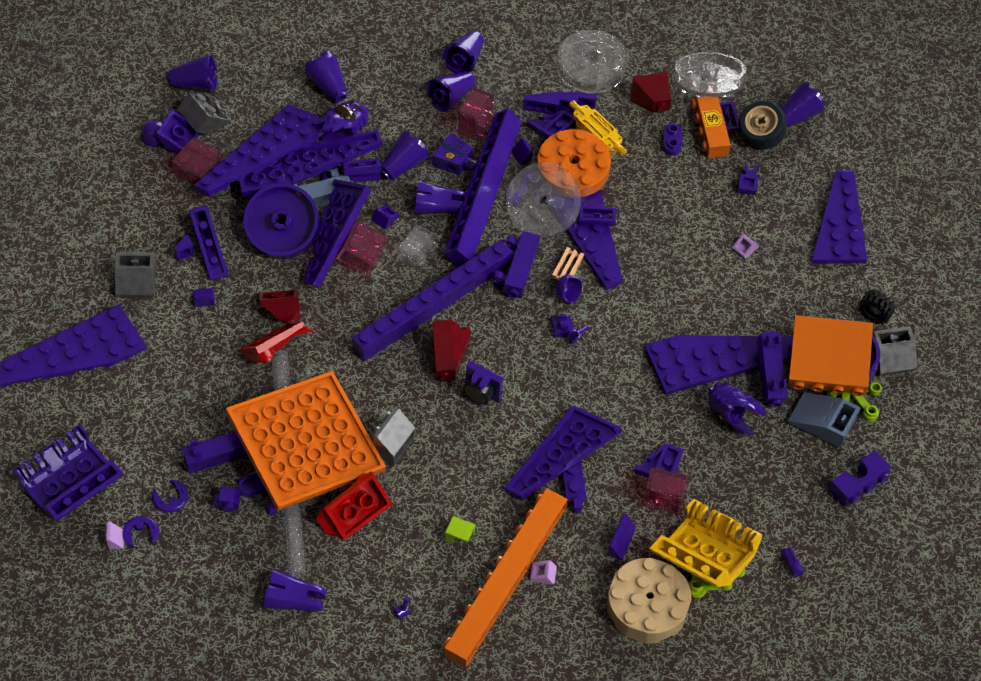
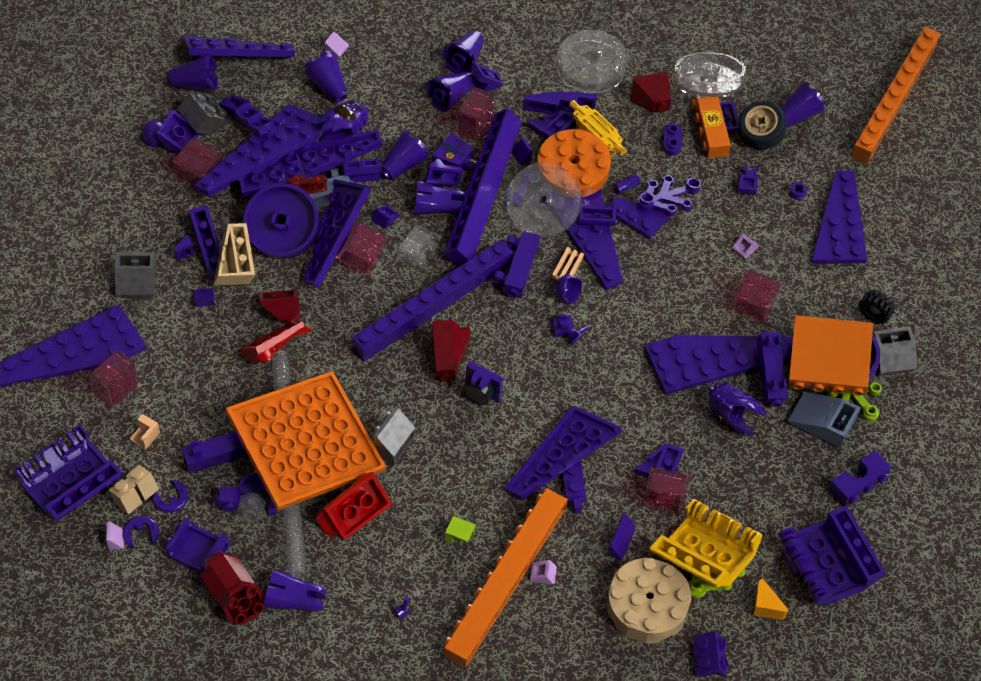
none -> clear pink brick [90,350,139,408]
none -> tan piece [109,465,159,515]
none -> light nougat panel [130,414,160,450]
none -> dark purple panel [165,517,230,573]
none -> dark purple wing [182,35,295,57]
none -> dark red brick [200,552,265,625]
none -> tan wedge [213,223,255,286]
none -> dark purple slope [219,94,275,136]
none -> clear head [237,493,266,523]
none -> clear red slope [287,174,327,194]
none -> lavender slope [325,32,349,58]
none -> dark purple slope [424,159,463,186]
none -> dark purple slope [471,63,504,94]
none -> dark purple wing [607,197,671,240]
none -> dark purple piece [614,174,641,194]
none -> dark purple plant [637,175,701,216]
none -> dark purple bracket [692,631,729,677]
none -> clear pink brick [731,269,782,323]
none -> light orange slope [753,578,788,620]
none -> dark purple slope [778,506,886,605]
none -> dark purple bush [790,182,807,200]
none -> orange brick [851,27,941,165]

